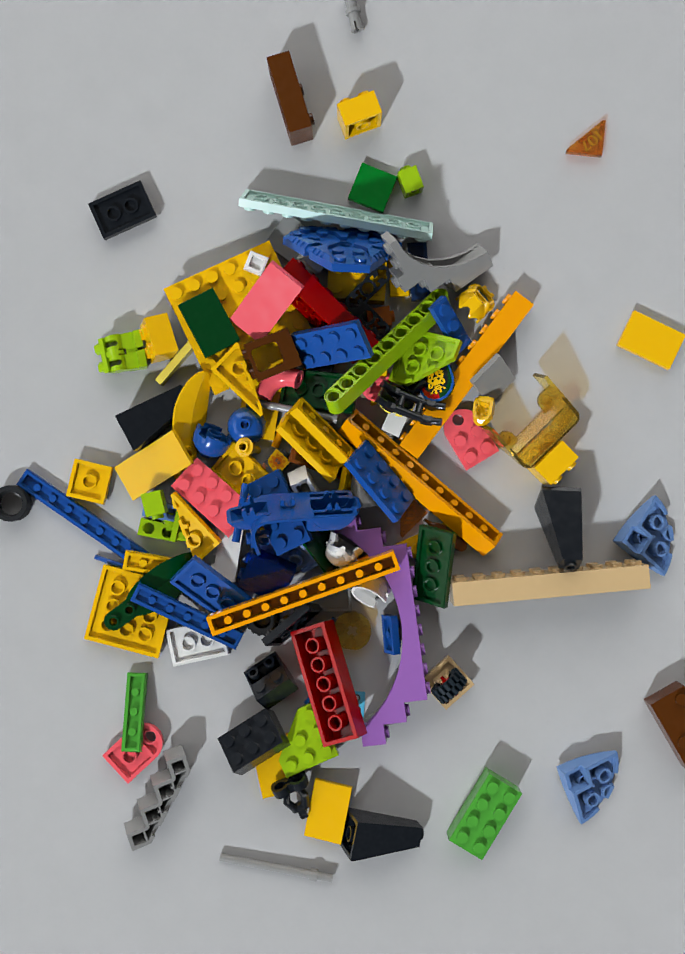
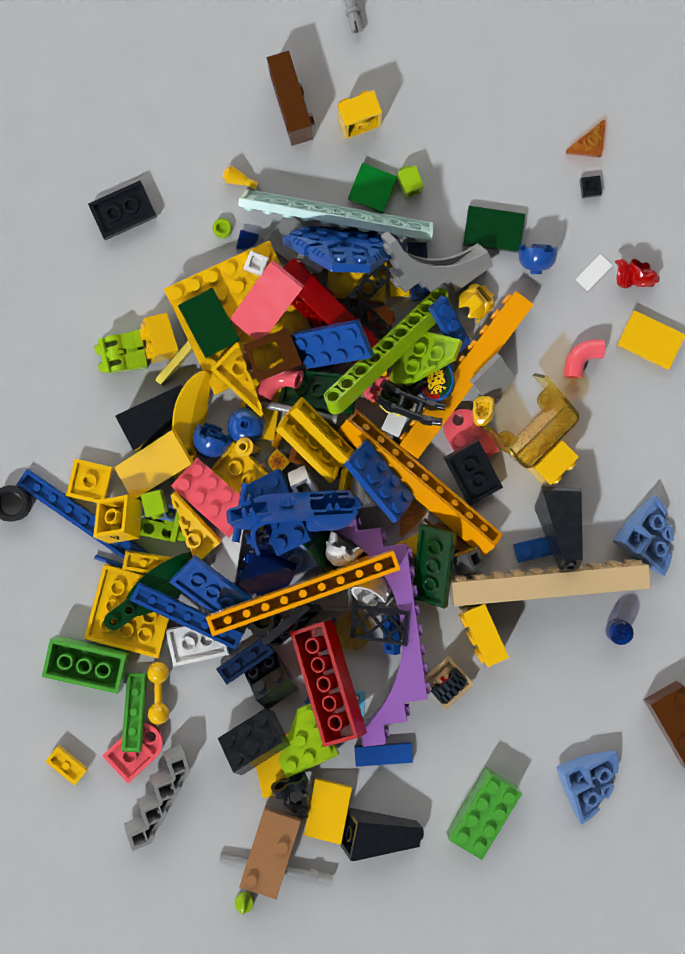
none -> bright green brick [42,635,131,694]
none -> yellow plate [45,745,88,786]
none -> yellow brick [93,495,143,544]
none -> yellow piece [147,662,170,725]
none -> lime tile [212,218,232,239]
none -> dark blue plate [216,636,275,685]
none -> yellow cone [222,165,258,190]
none -> lime tile [234,891,254,915]
none -> clear blue tile [236,230,259,250]
none -> medium nougat brick [239,805,301,899]
none -> black window [350,603,410,646]
none -> blue tile [354,742,413,767]
none -> black plate [443,438,503,506]
none -> dark grey brick [453,546,486,575]
none -> yellow brick [458,604,509,667]
none -> dark green tile [463,206,525,253]
none -> blue plate [513,536,553,563]
none -> blue cylinder [519,244,558,274]
none -> coral cylinder [564,340,605,378]
none -> white sticker [575,254,613,292]
none -> black tile [580,175,602,198]
none -> clear blue head [605,618,634,645]
none -> red hair [615,259,660,289]

